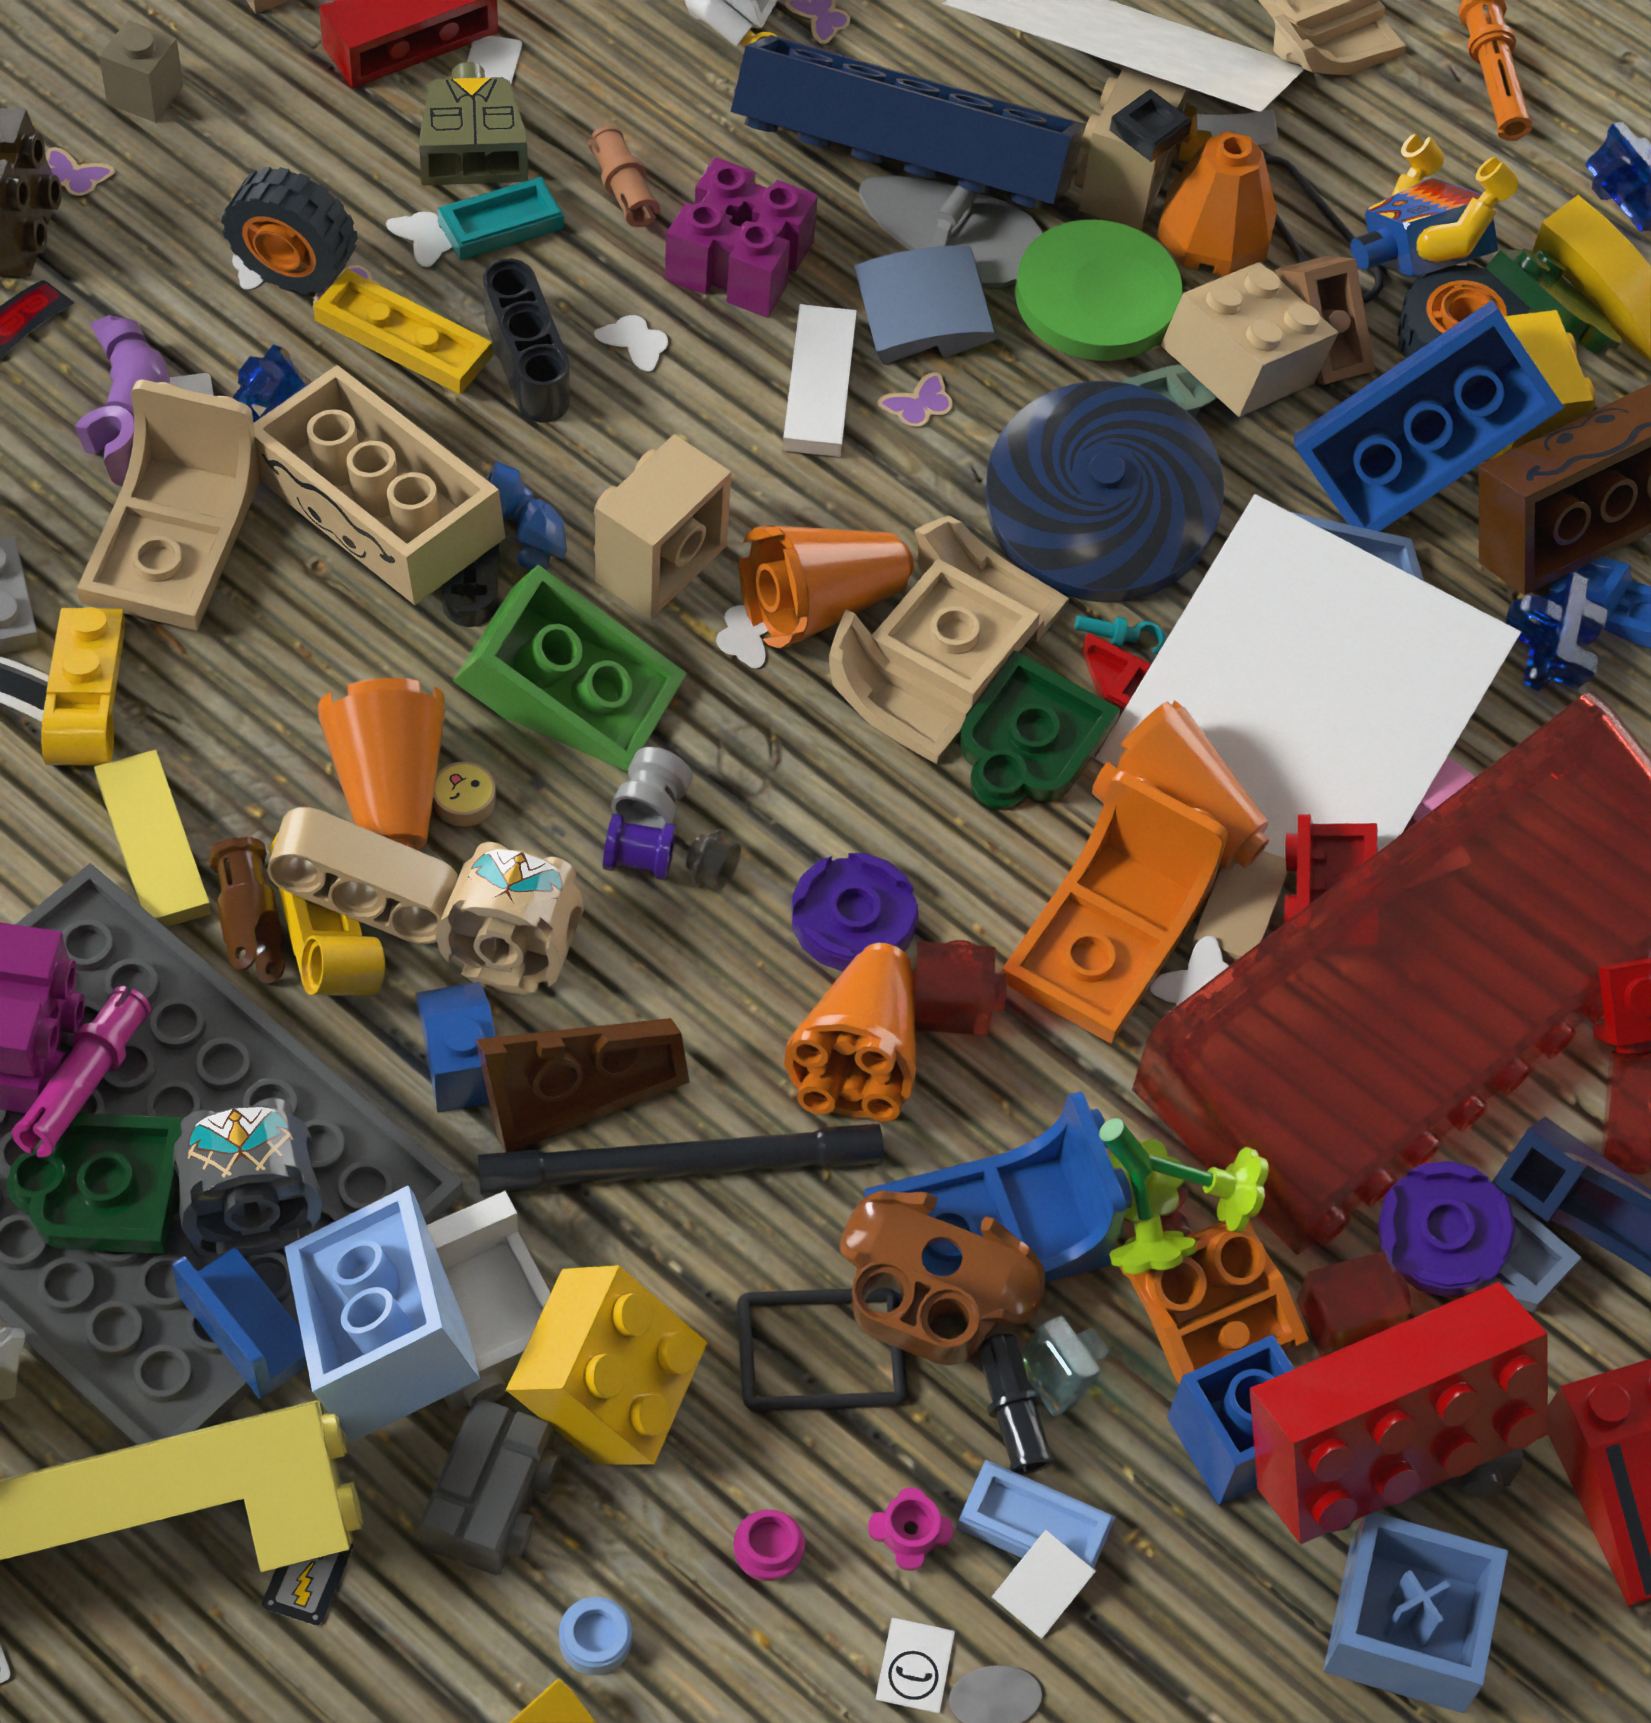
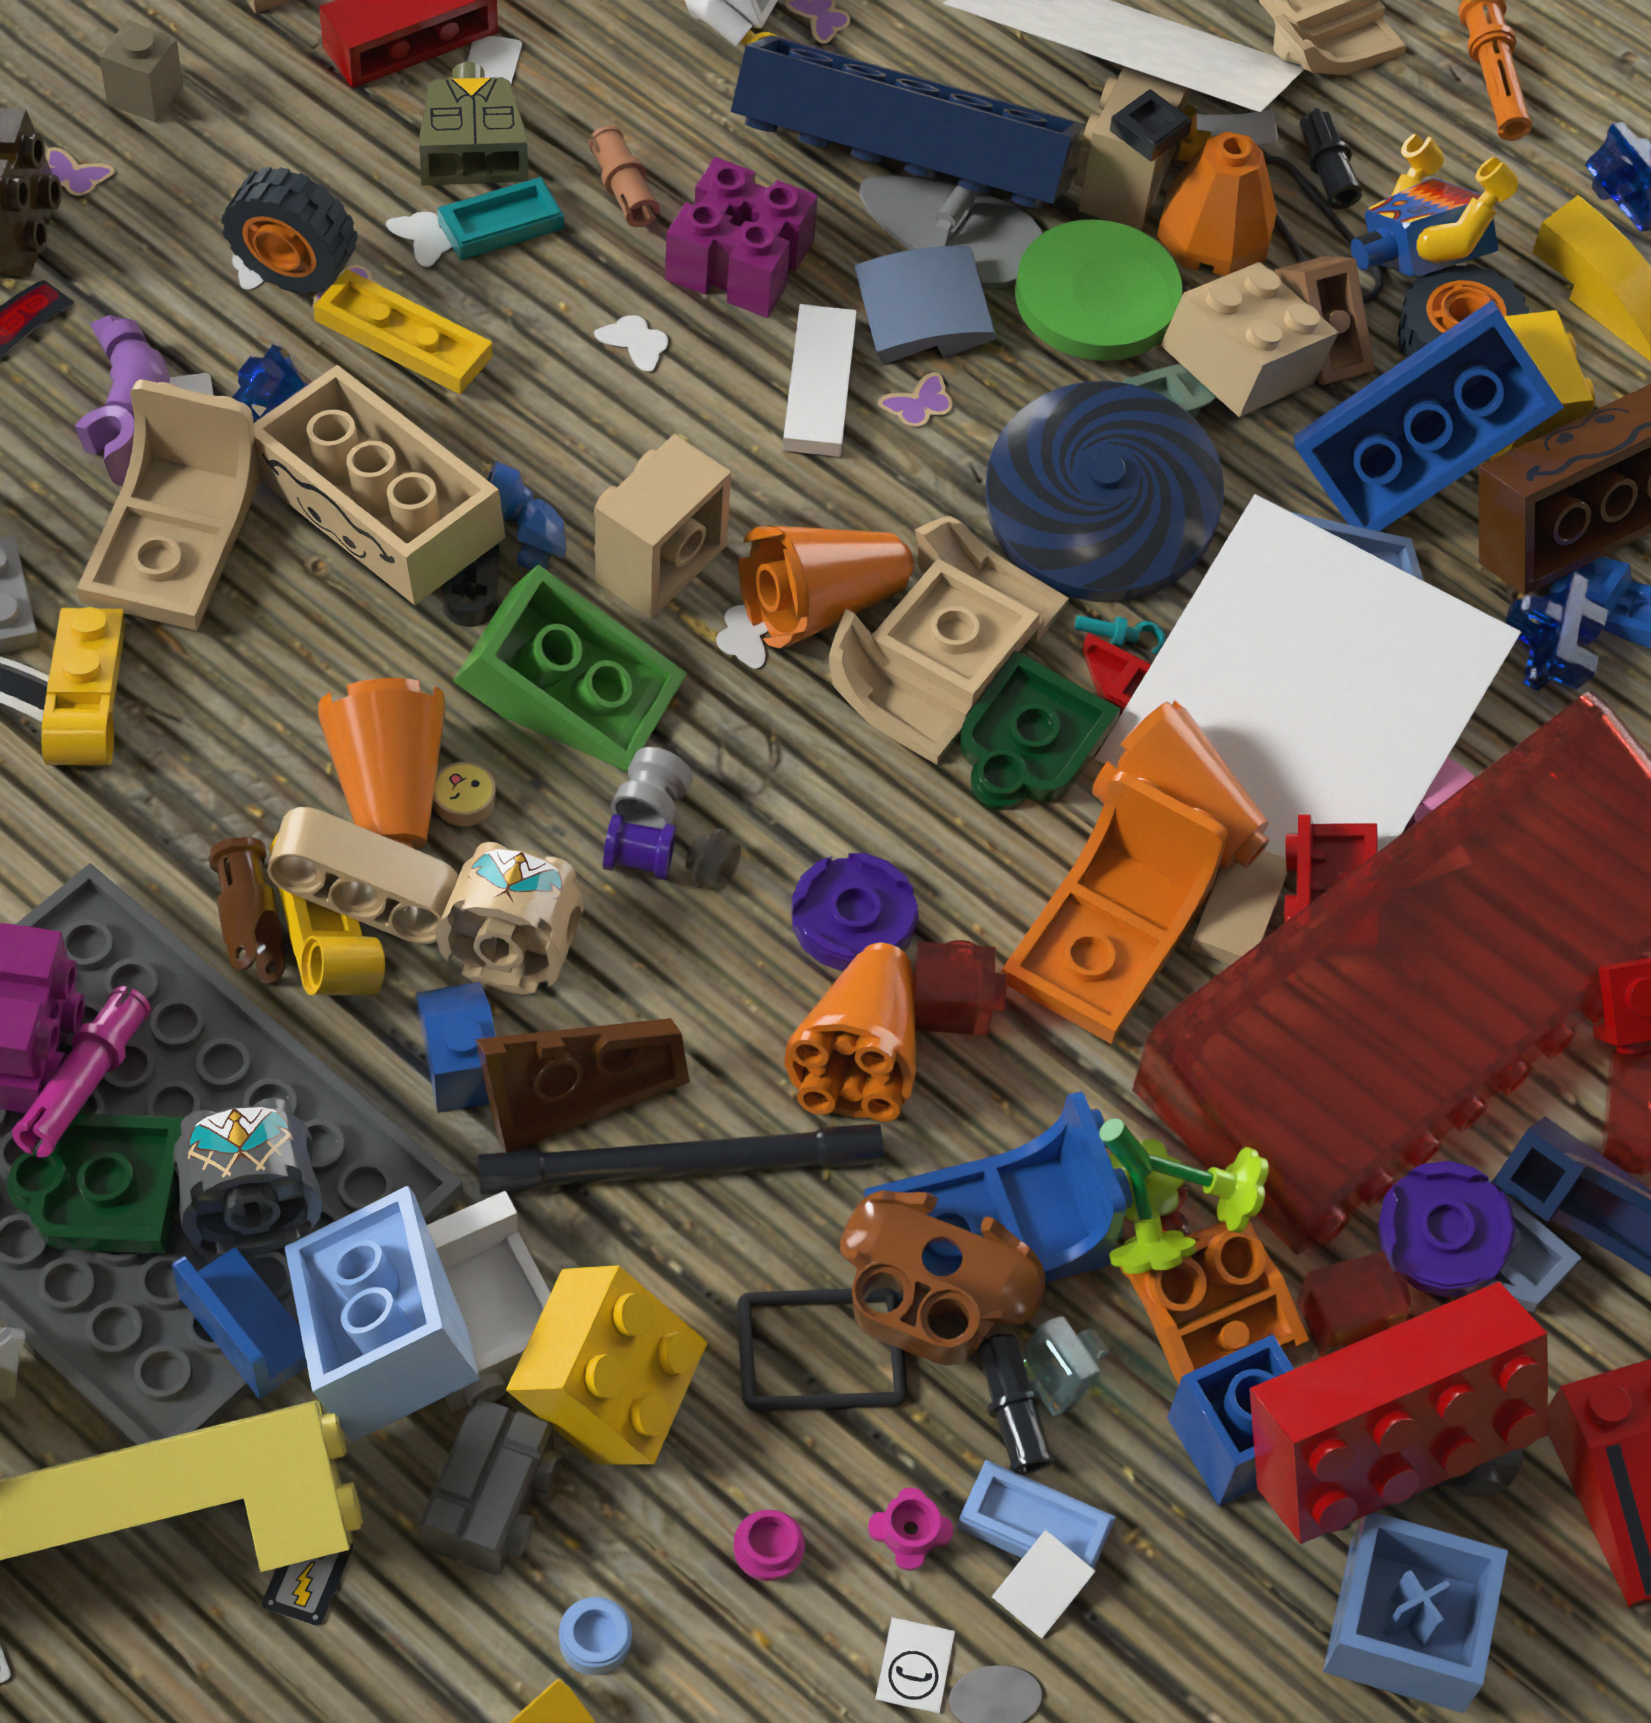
light yellow tile [94,749,211,927] -> none
black beam [483,258,570,423] -> none
white sticker [1150,936,1233,1015] -> none
dark green plate [1485,248,1622,357] -> none
none -> black axle [1299,108,1363,209]

